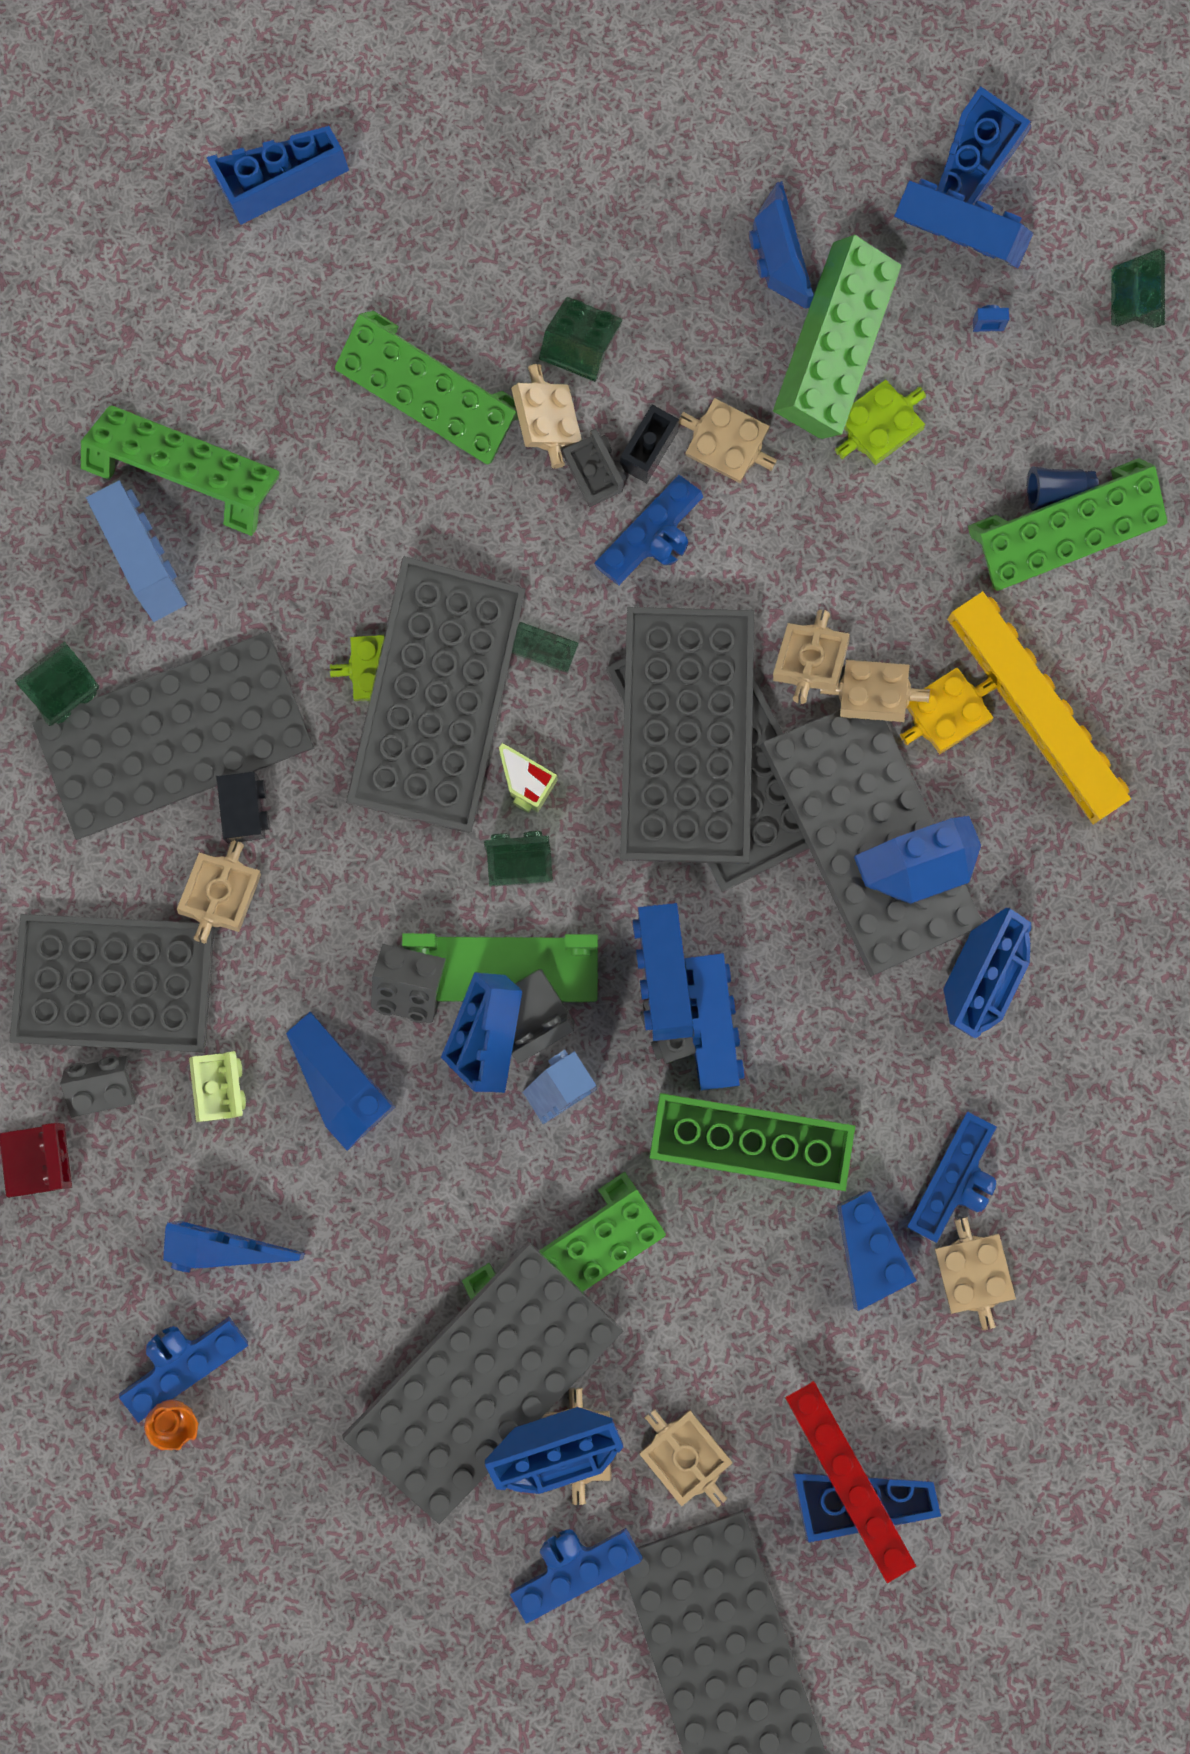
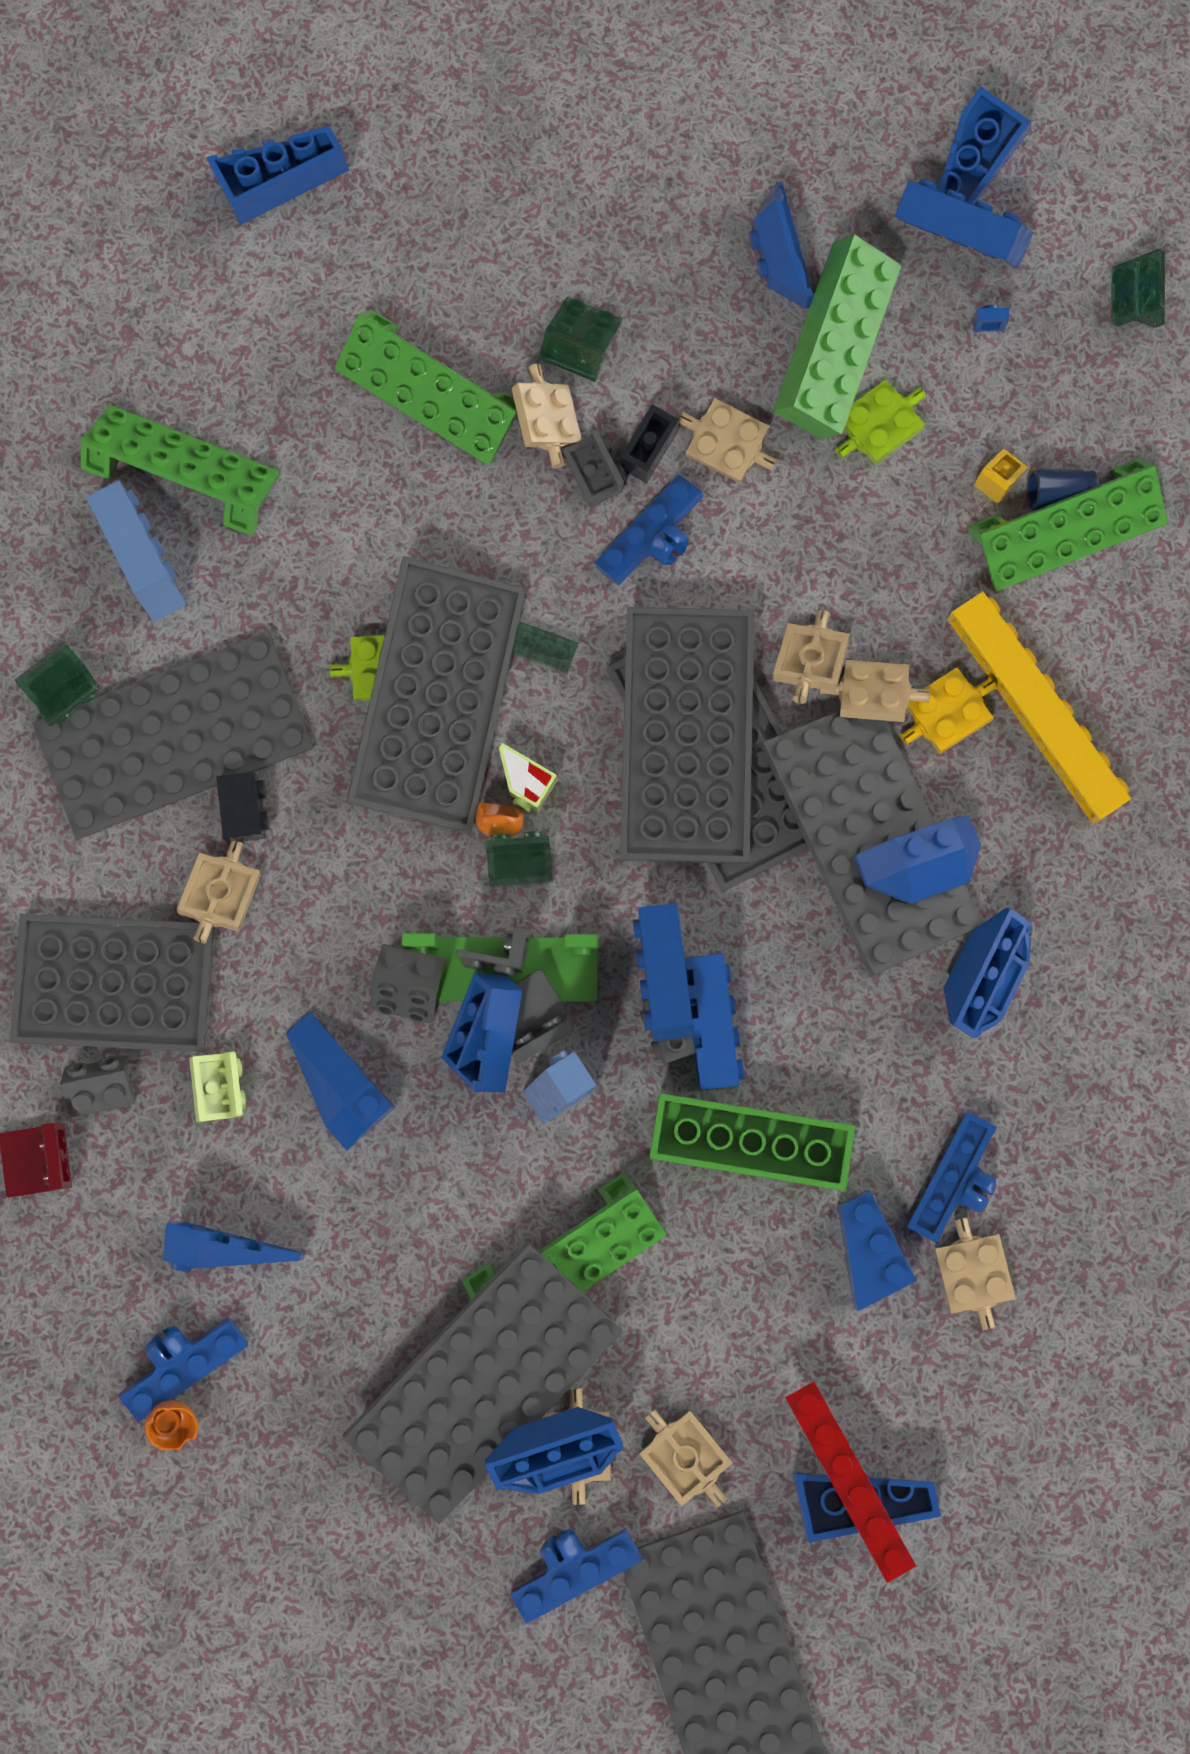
none -> dark grey bracket [455,927,530,977]
none -> orange hair [475,803,524,840]
none -> yellow slope [974,448,1028,504]

